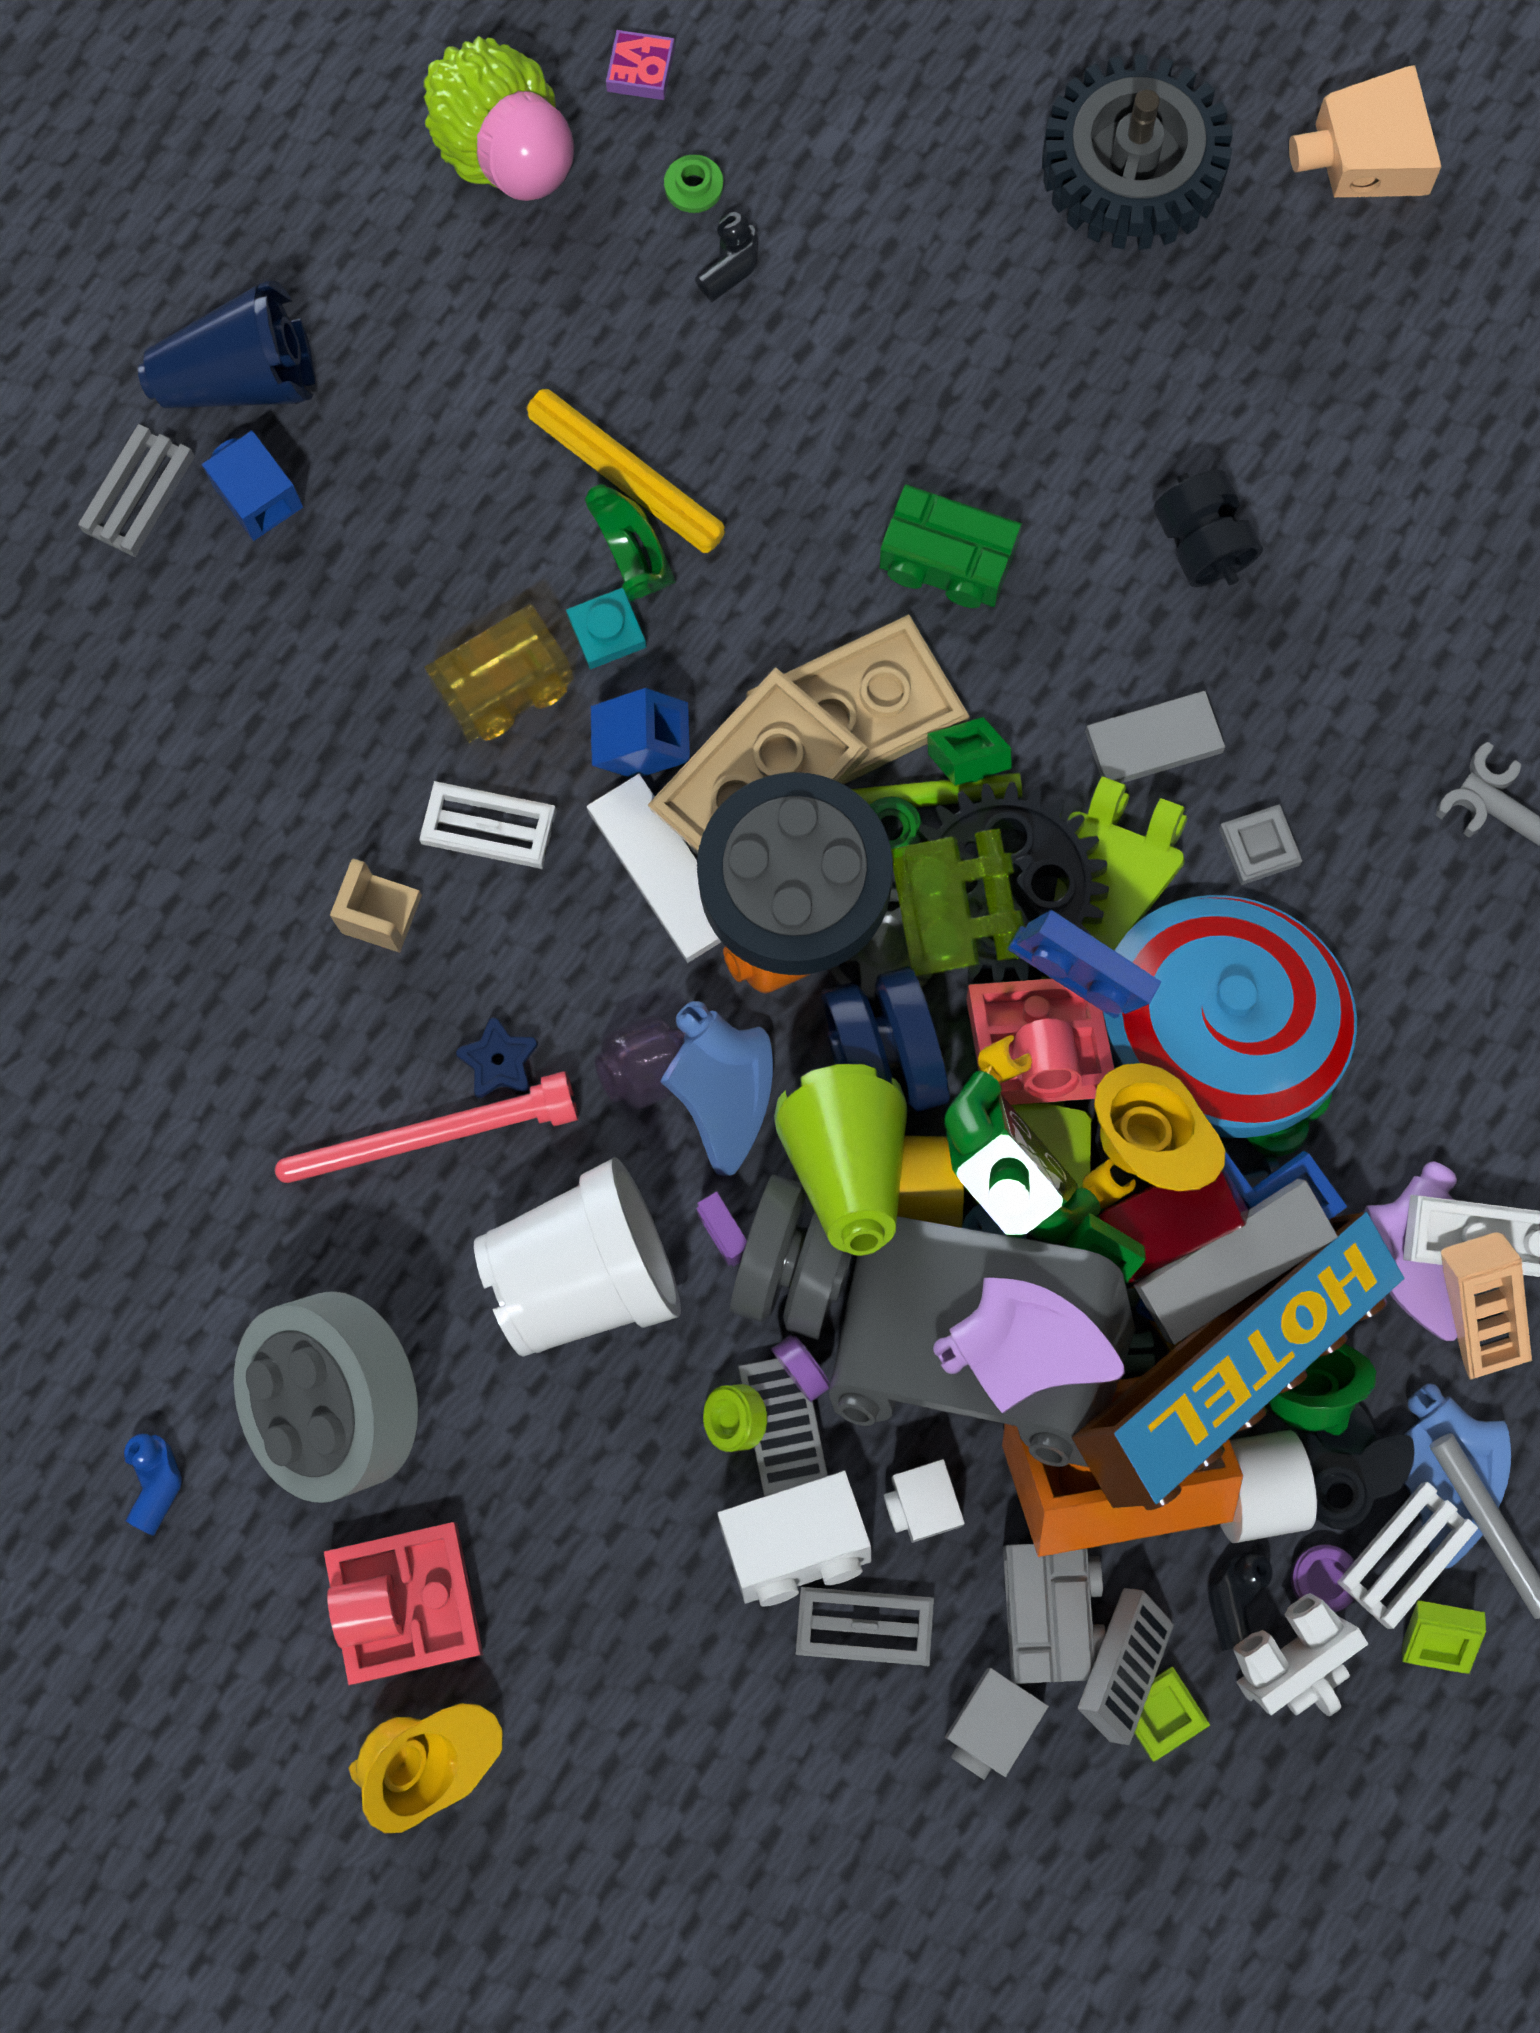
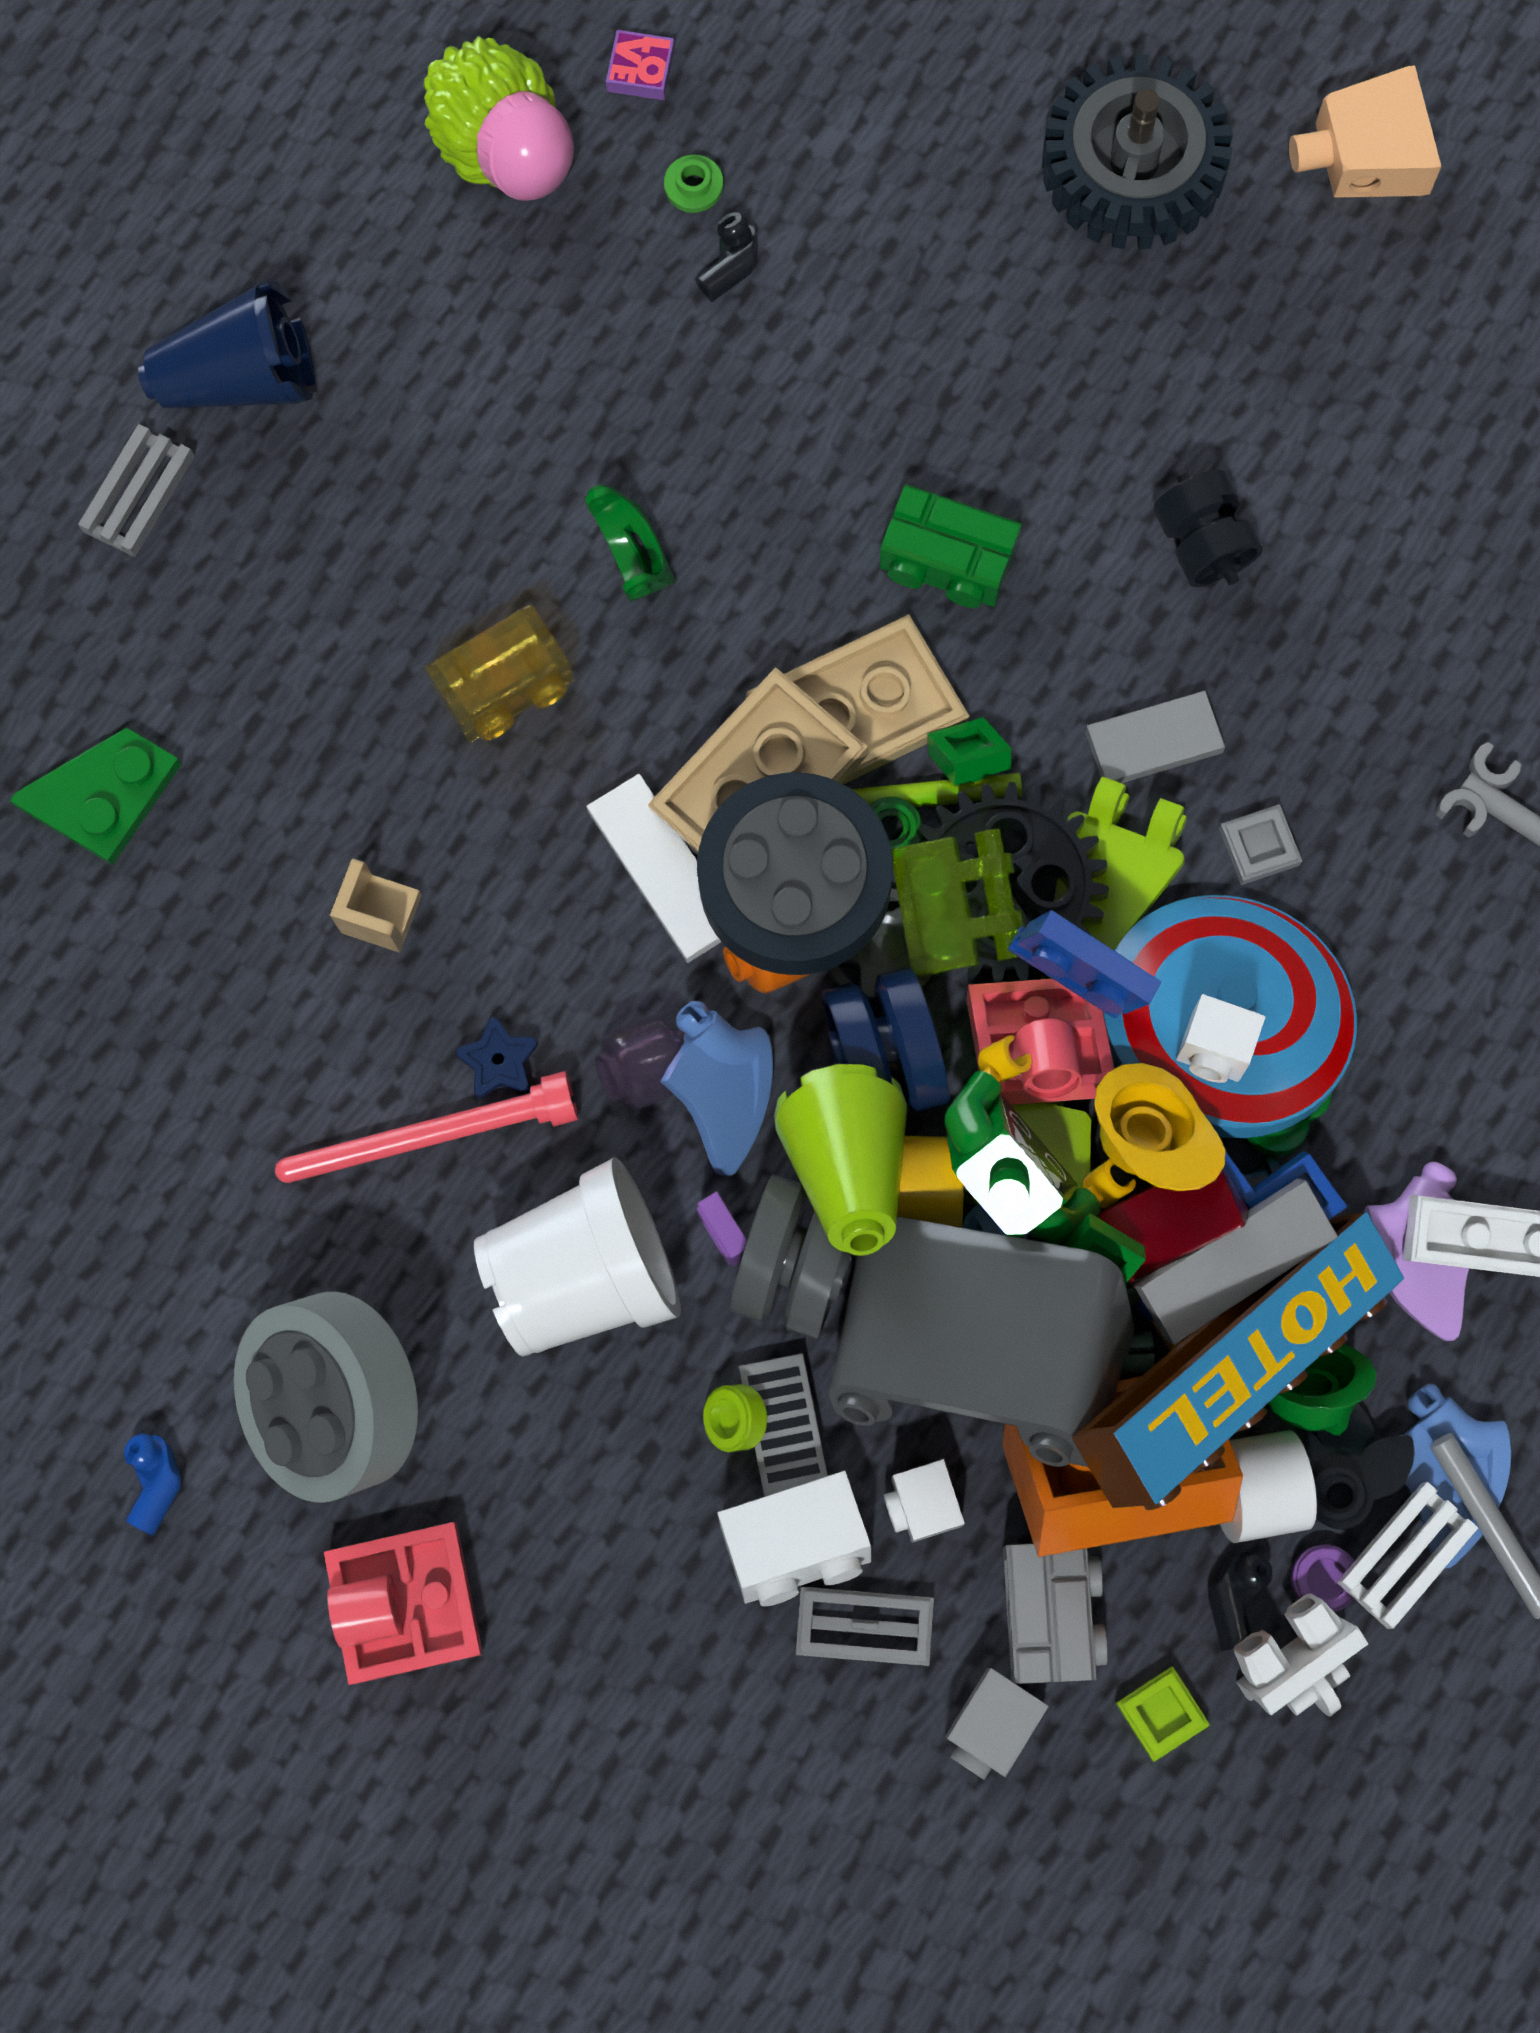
blue brick [201,430,303,541] -> none
yellow piece [348,1703,502,1833] -> none
white tile [419,781,557,869] -> none
yellow axle [526,389,725,553] -> none
teal plate [566,588,647,670] -> none
blue brick [591,688,690,778] -> none
medium lavender tile [771,1335,830,1402] -> none
lavender arm [933,1278,1125,1413] -> none
light grey tile [1078,1588,1174,1745] -> none
lime tile [1402,1600,1486,1674] -> none
light nougat slope [1441,1232,1532,1380] -> none
none -> green wing [9,728,182,866]
none -> white plate [1176,994,1266,1083]

